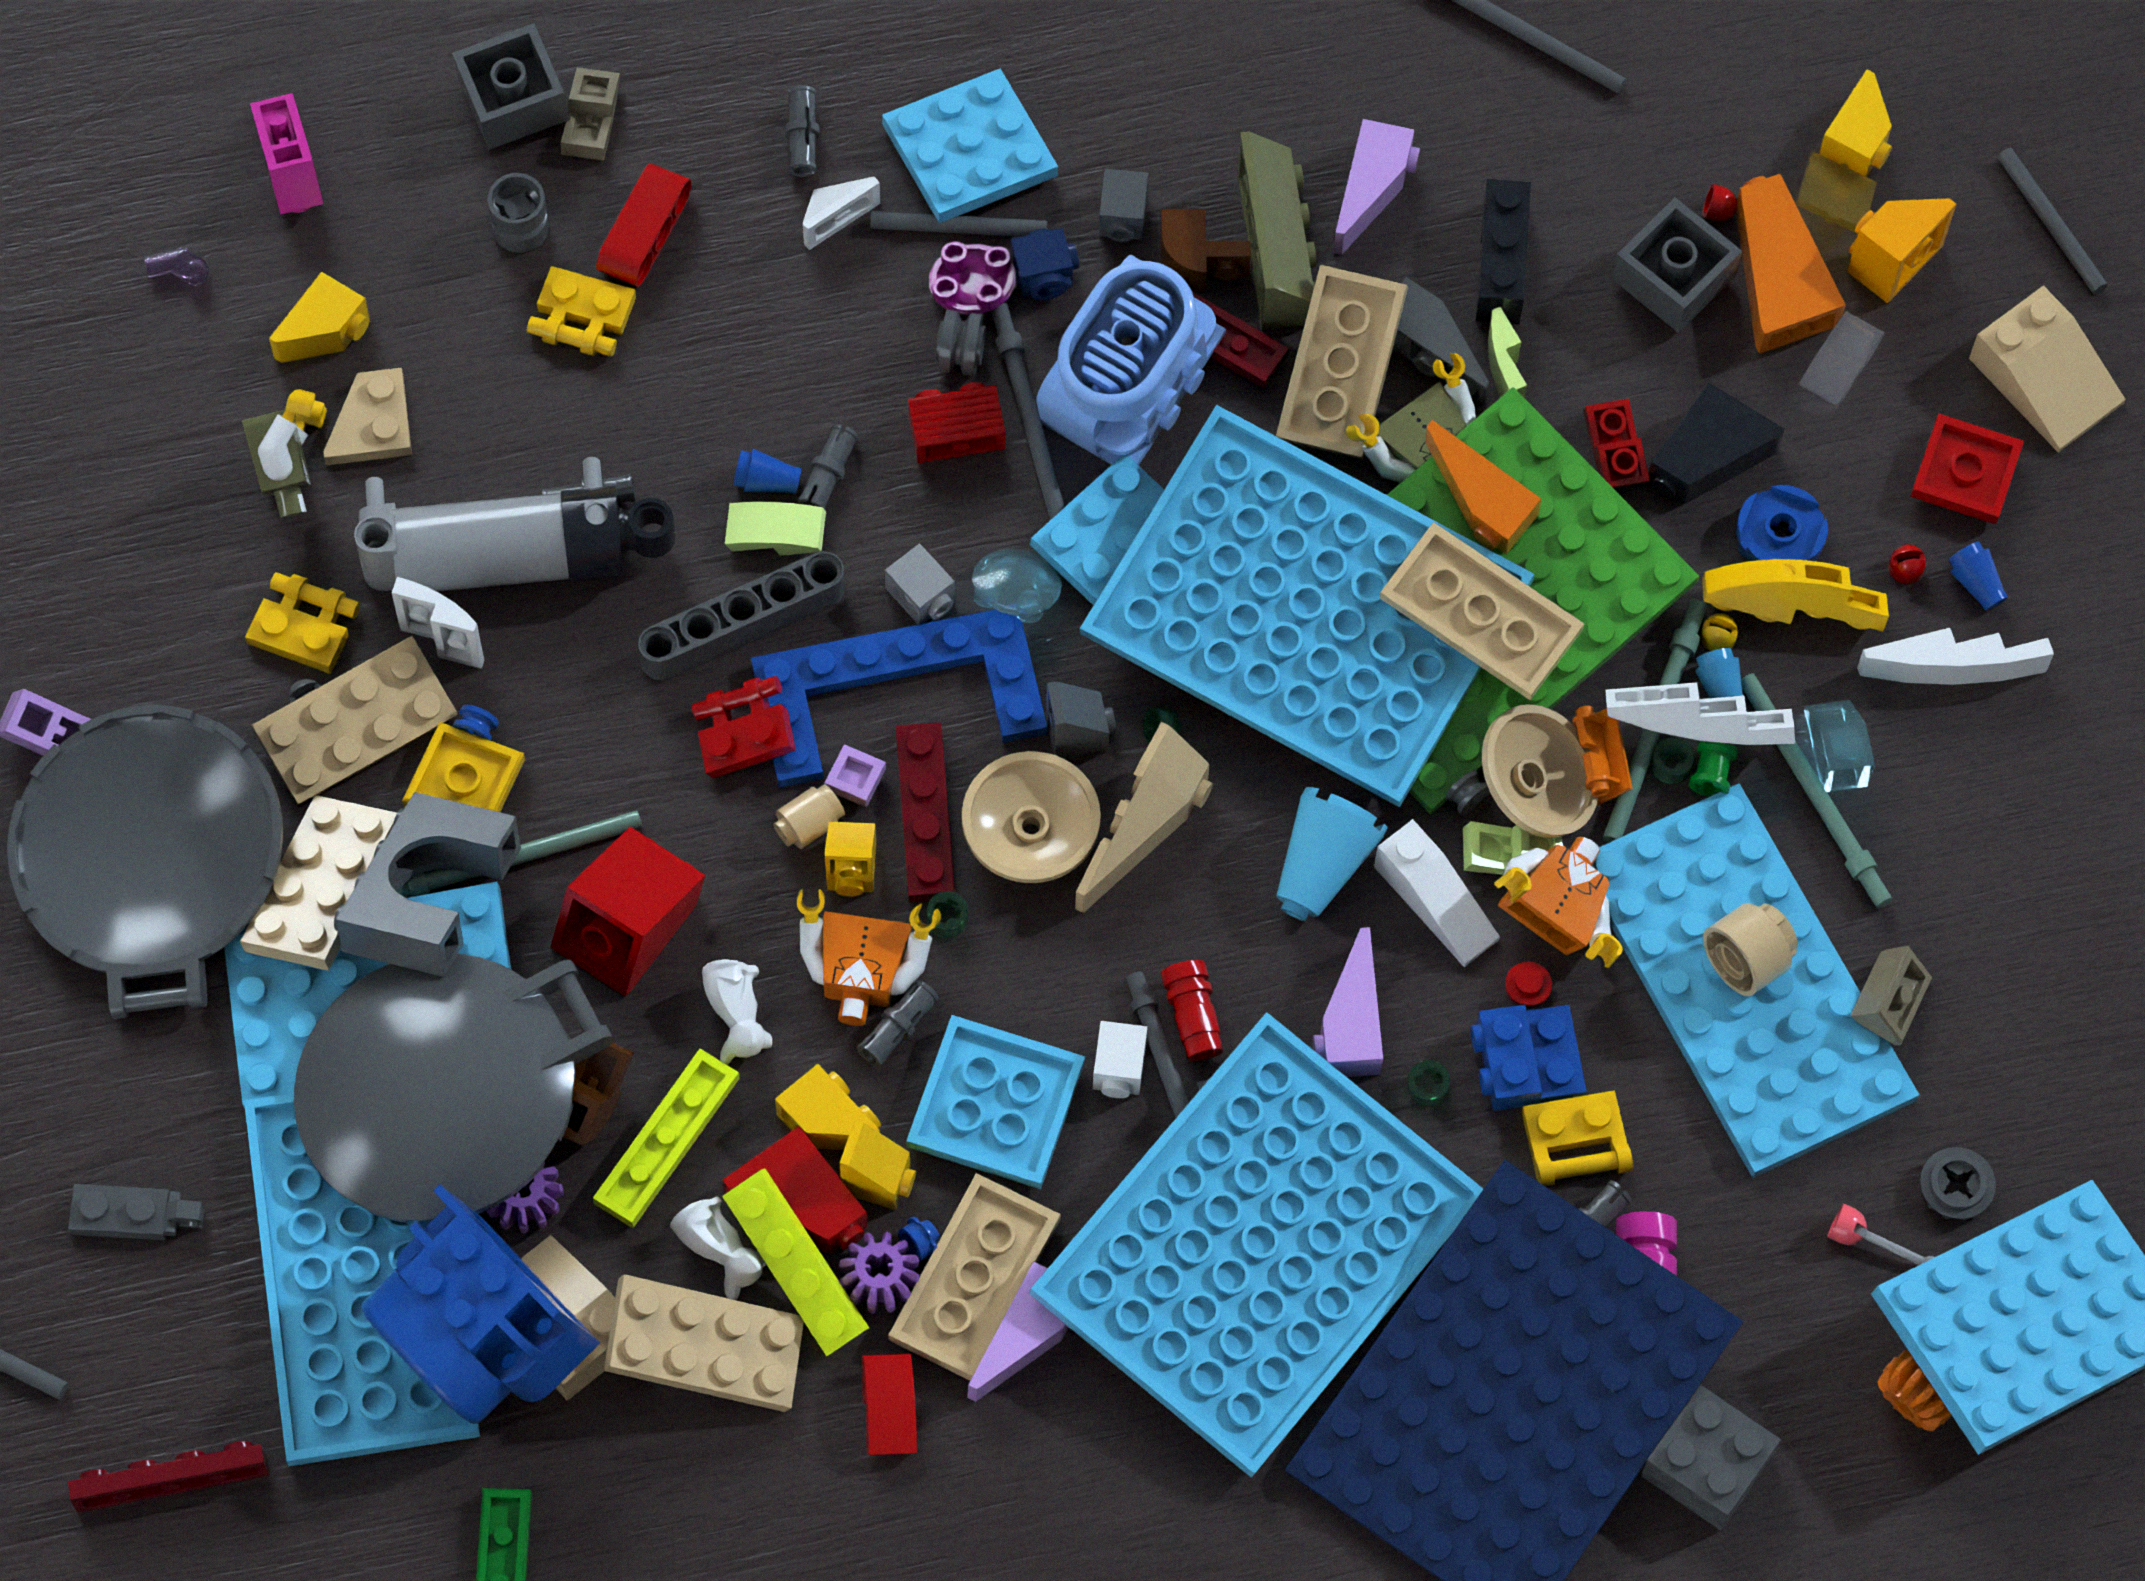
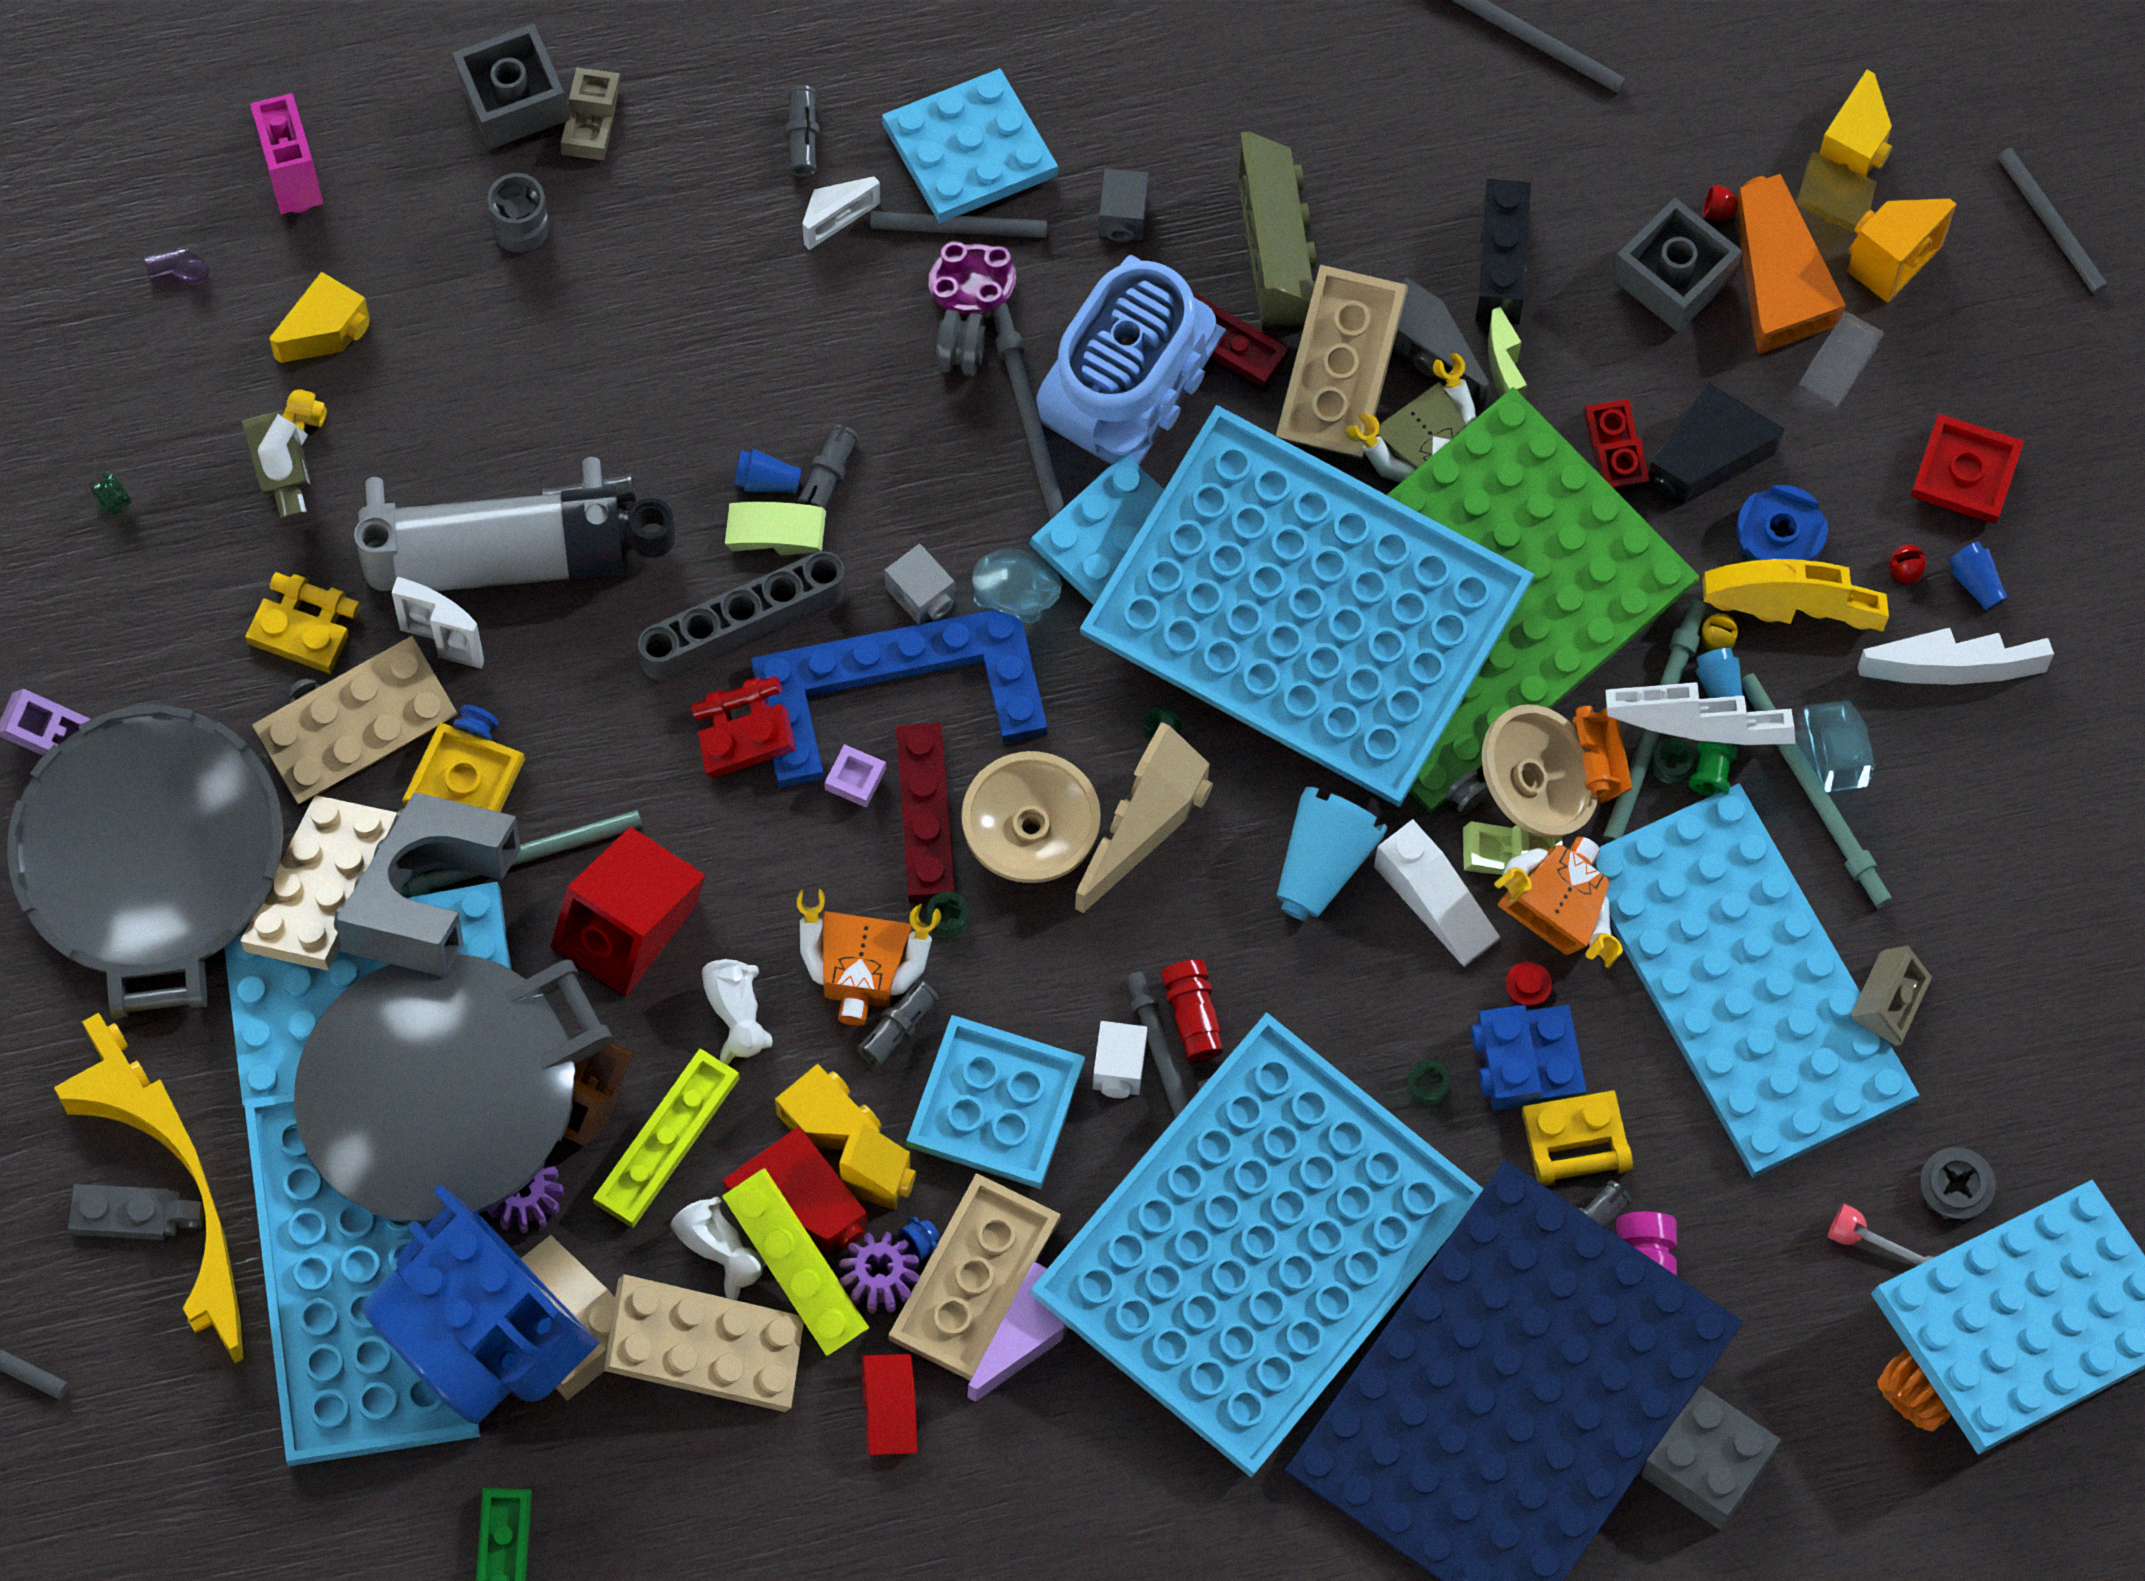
dark red plate [68,1441,269,1513] -> none
tan wing [323,368,412,465] -> none
yellow plate [527,266,636,357] -> none
red beam [596,163,692,287] -> none
tan brick [773,784,845,849] -> none
yellow slope [825,822,876,897] -> none
red brick [908,382,1006,464] -> none
dark blue brick [1011,228,1079,301] -> none
dark grey slope [1046,681,1116,759] -> none
reddish brown brick [1160,209,1251,293] -> none
lavender slope [1313,927,1383,1077] -> none
lavender slope [1333,119,1420,255] -> none
tan plate [1380,522,1584,700] -> none
orange slope [1425,420,1541,554] -> none
tan piece [1703,903,1798,996] -> none
tan slope [1969,285,2126,453] -> none
none -> yellow slope [54,1013,244,1363]
none -> clear green bush [89,471,132,517]

